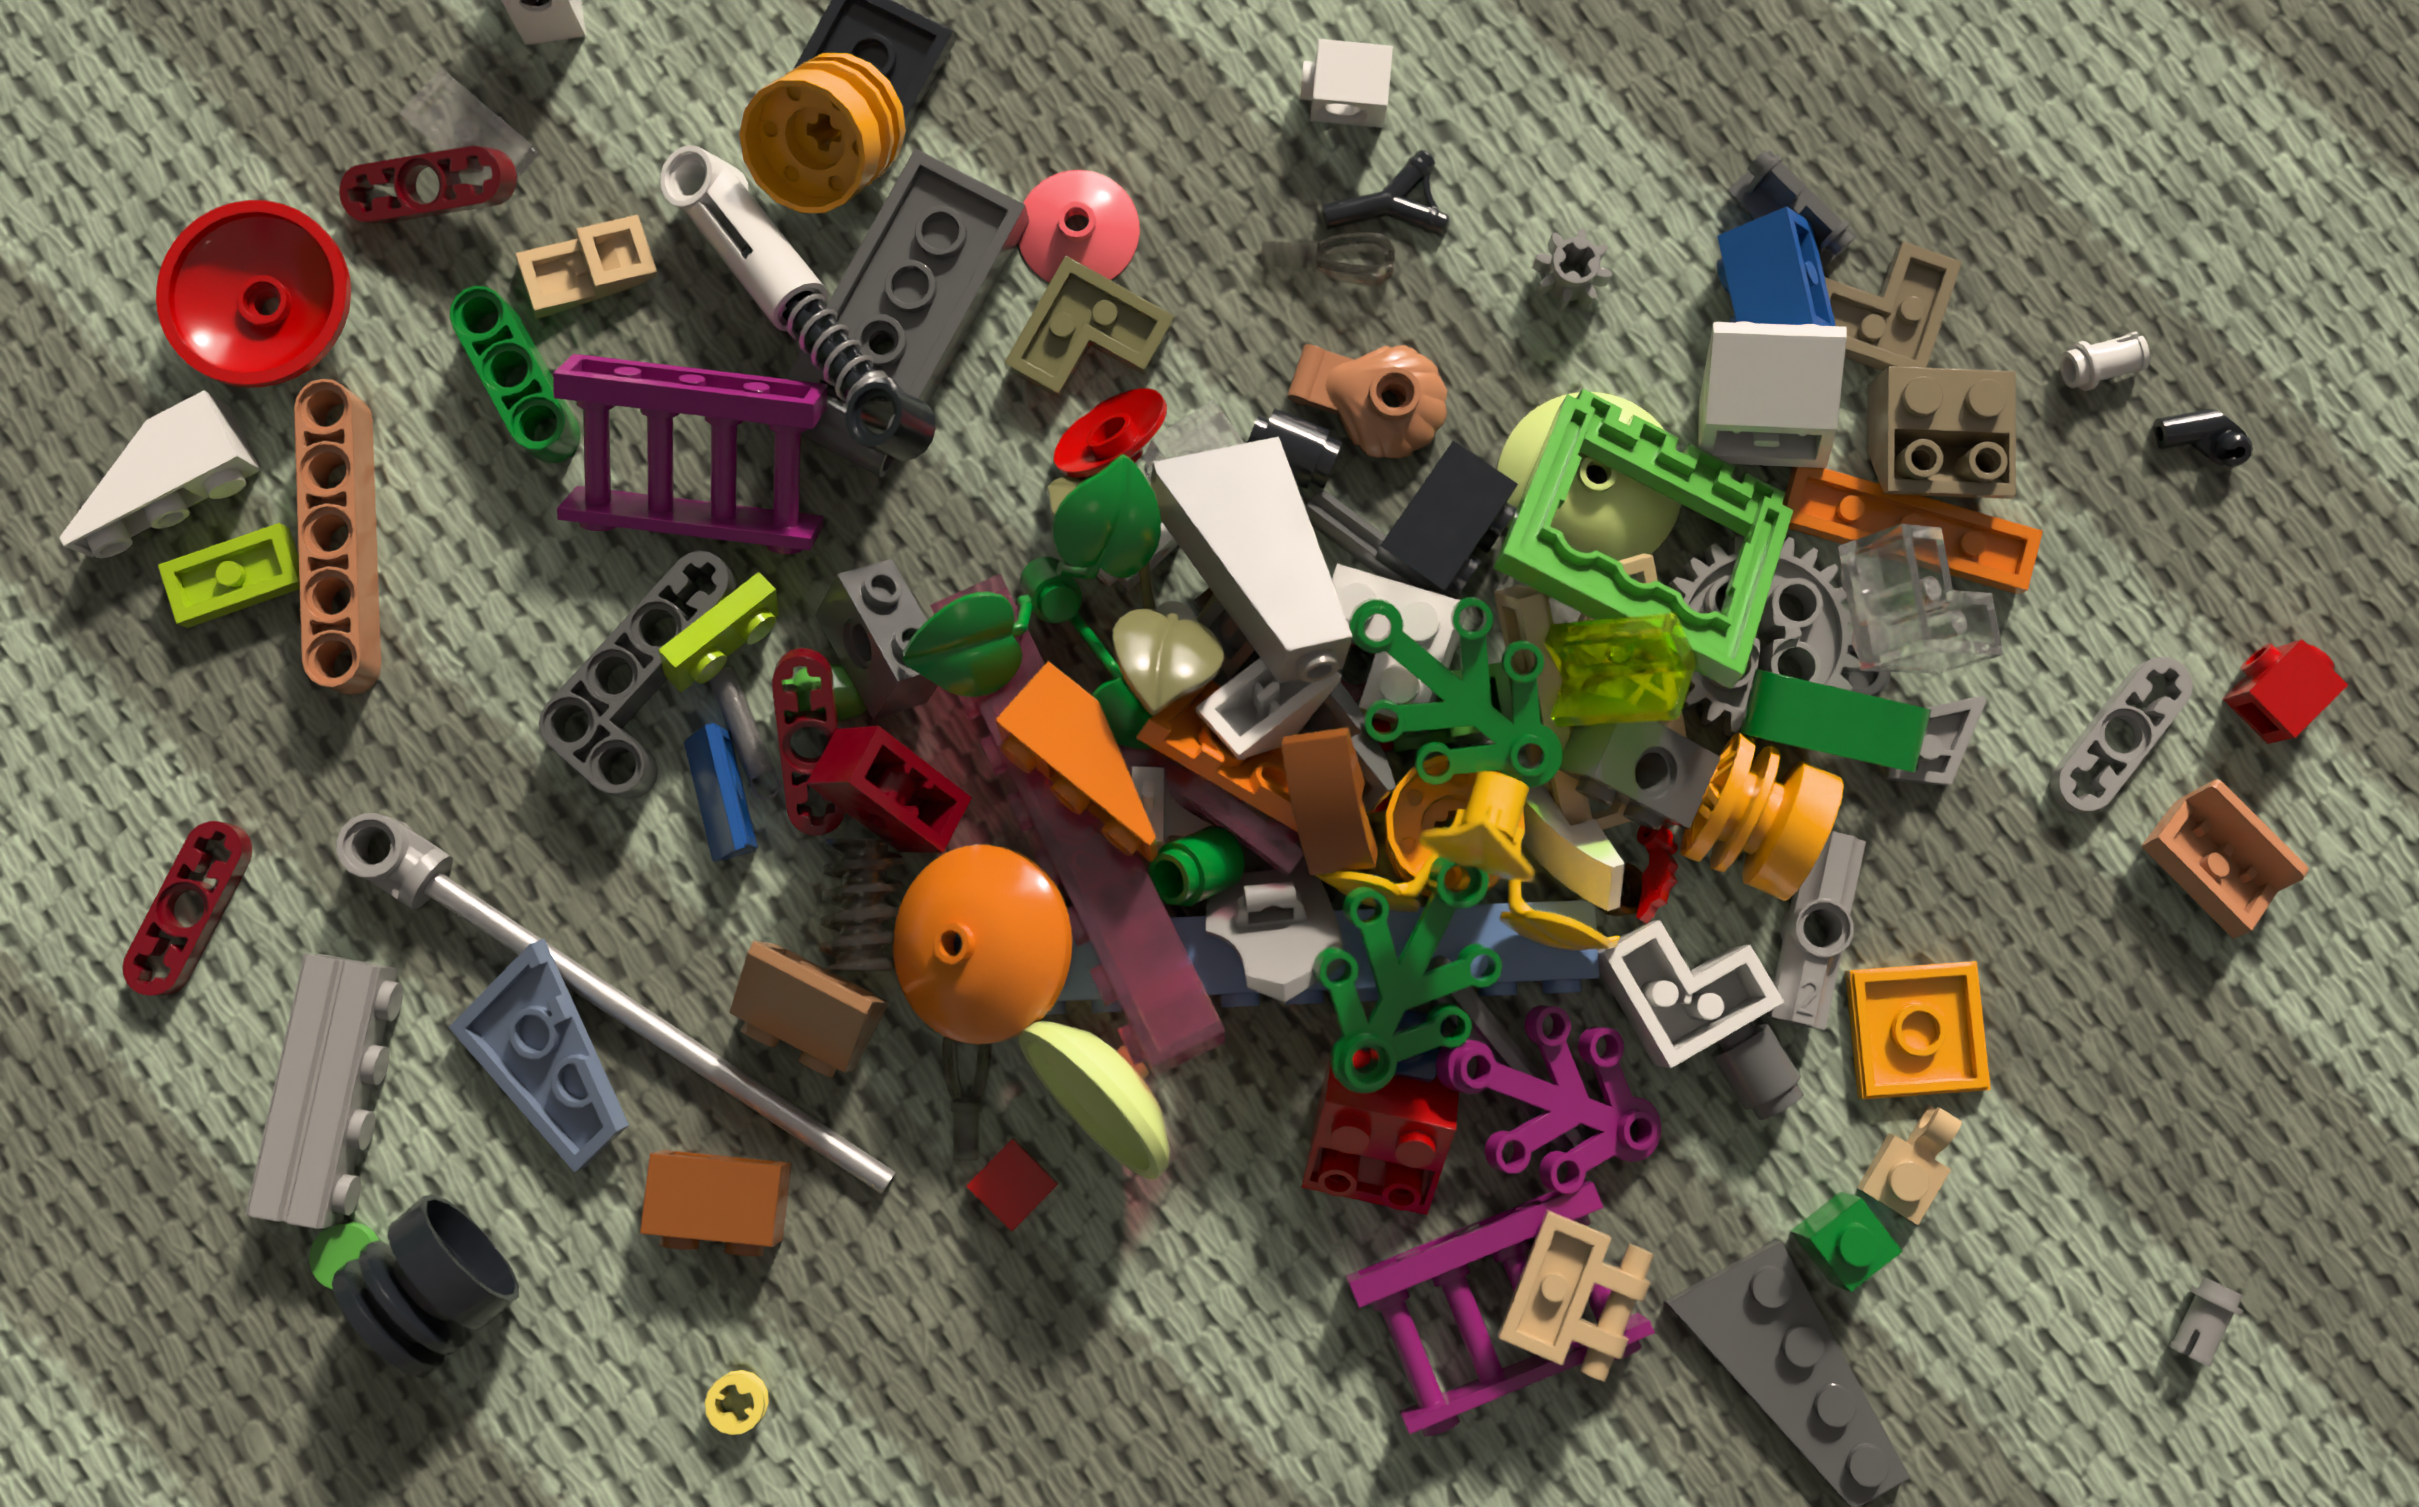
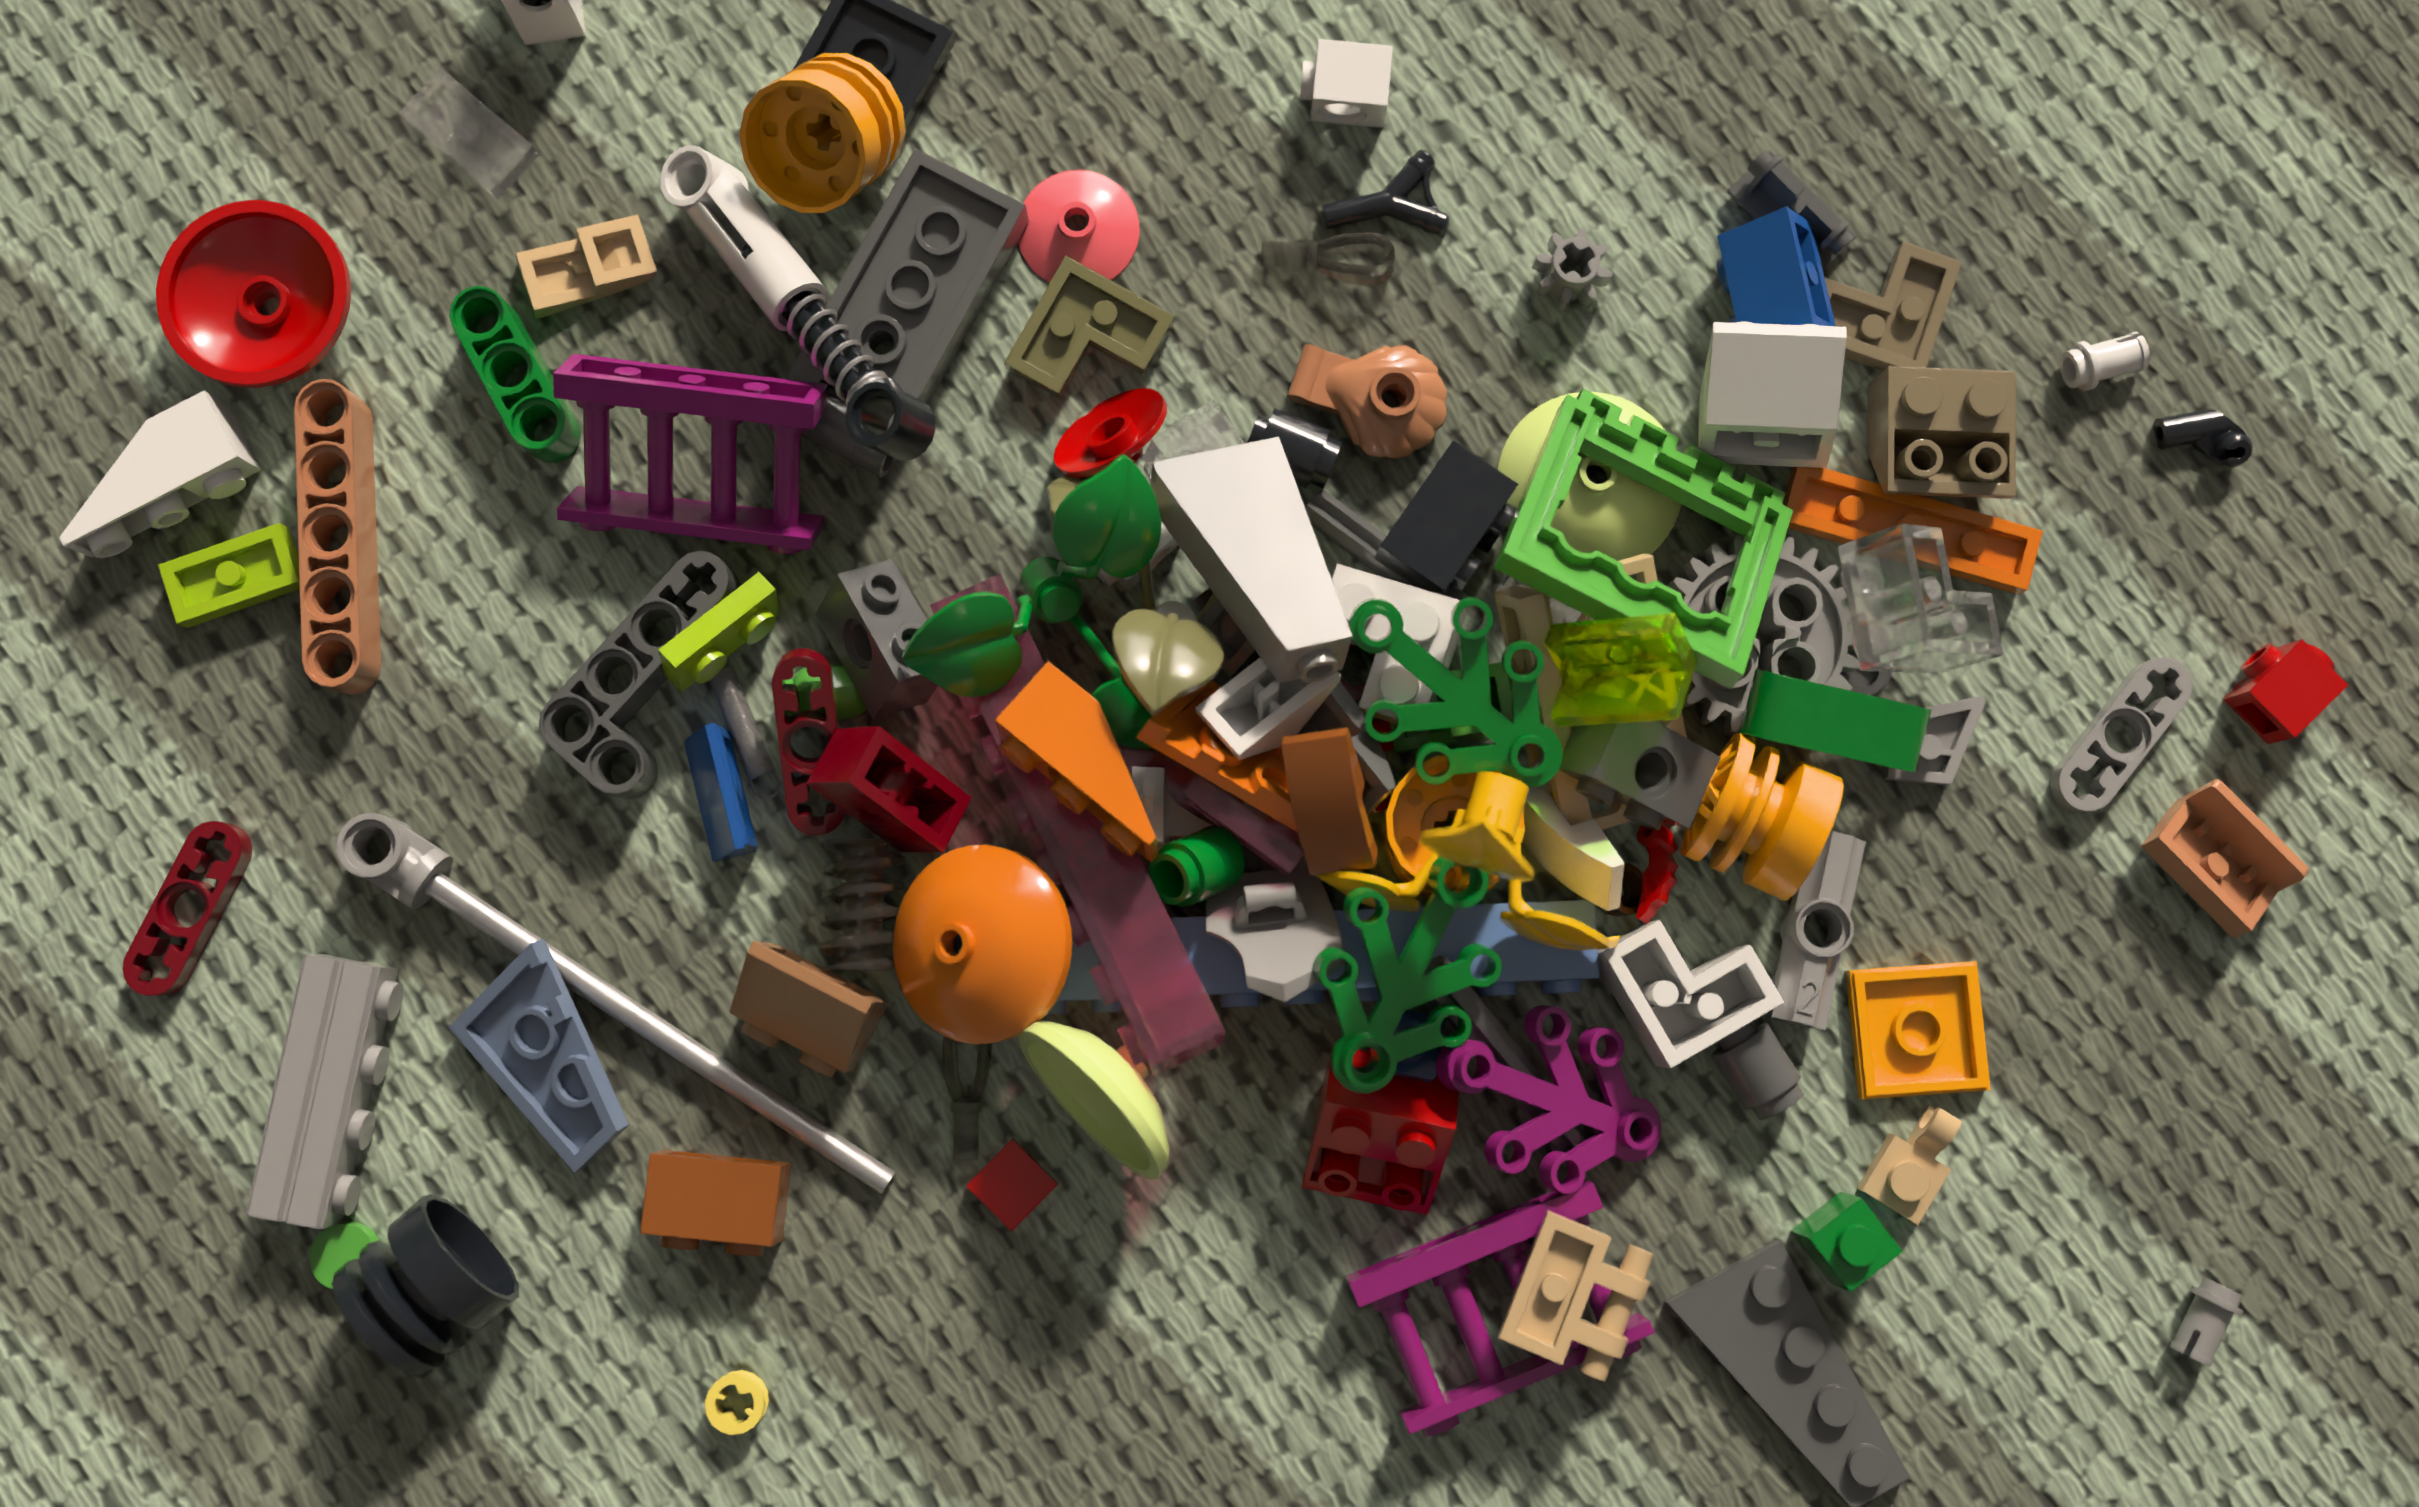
dark red beam [339,146,517,223] -> none

